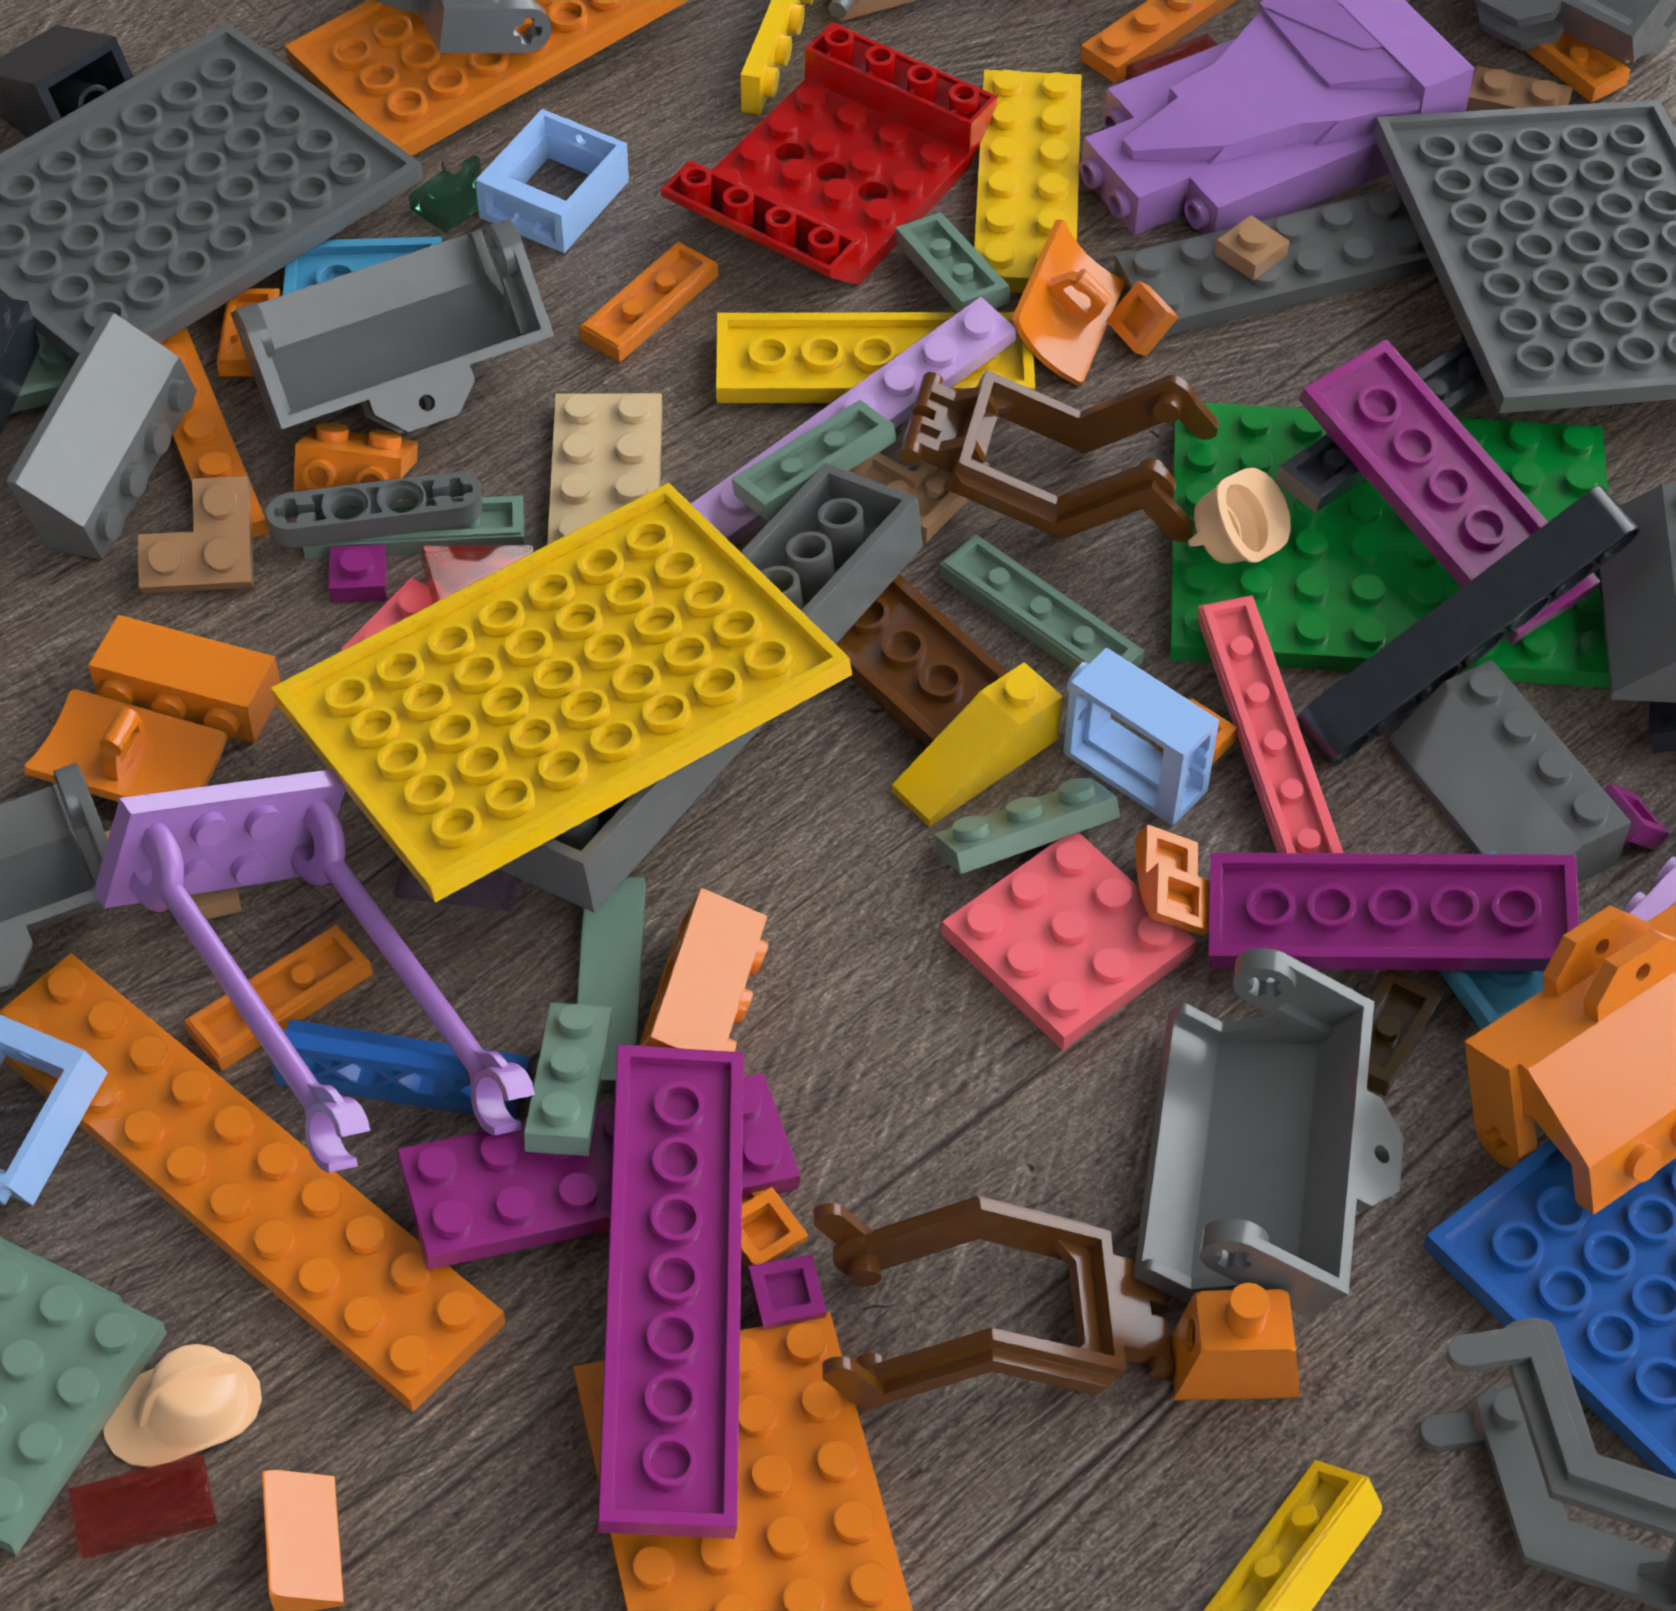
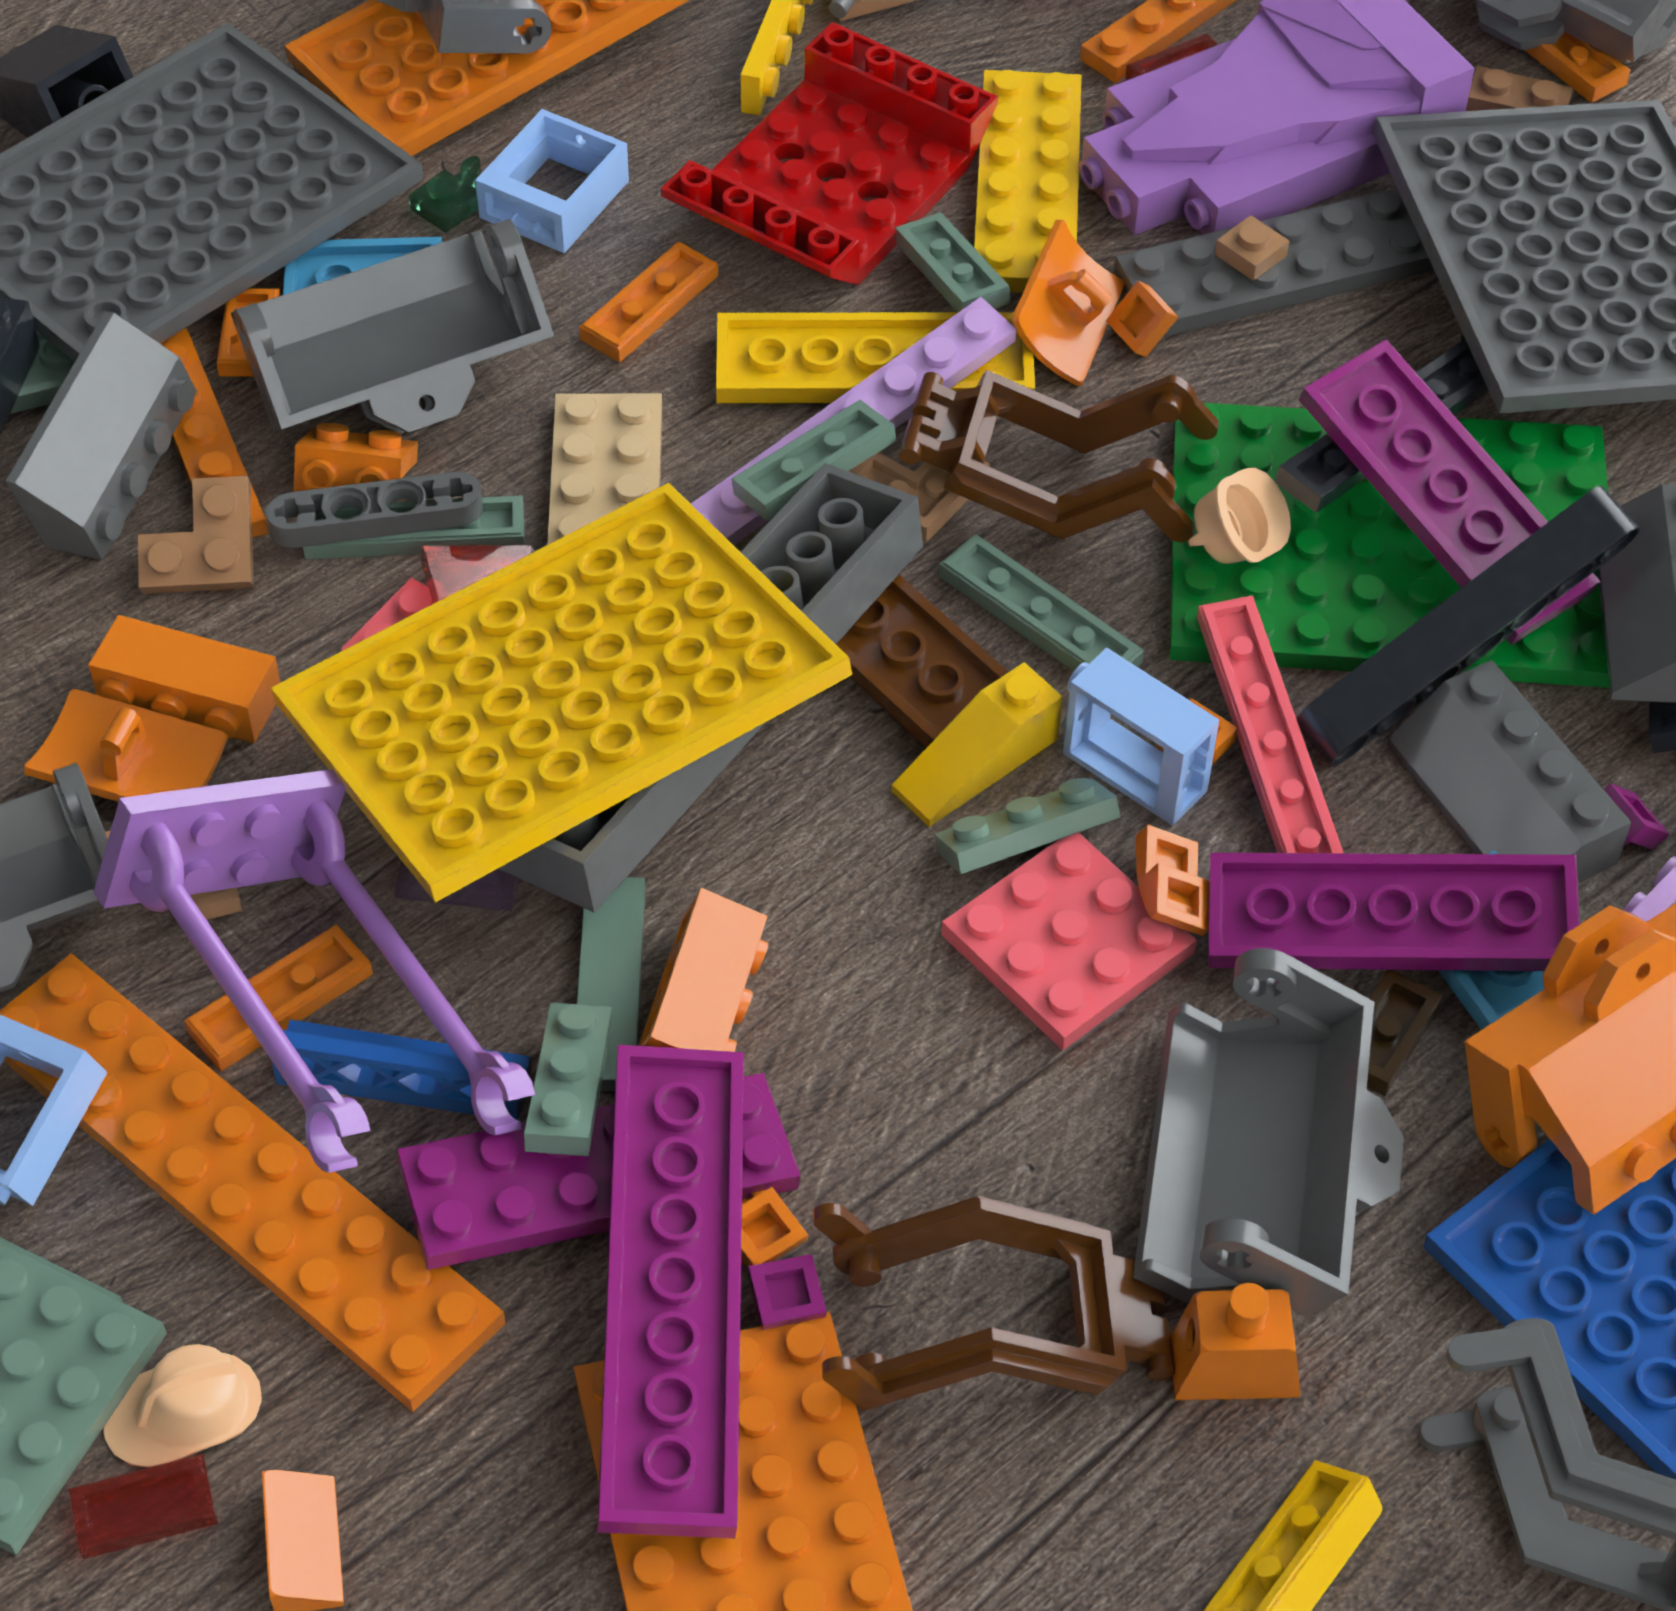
magenta plate [329,544,388,603] -> none

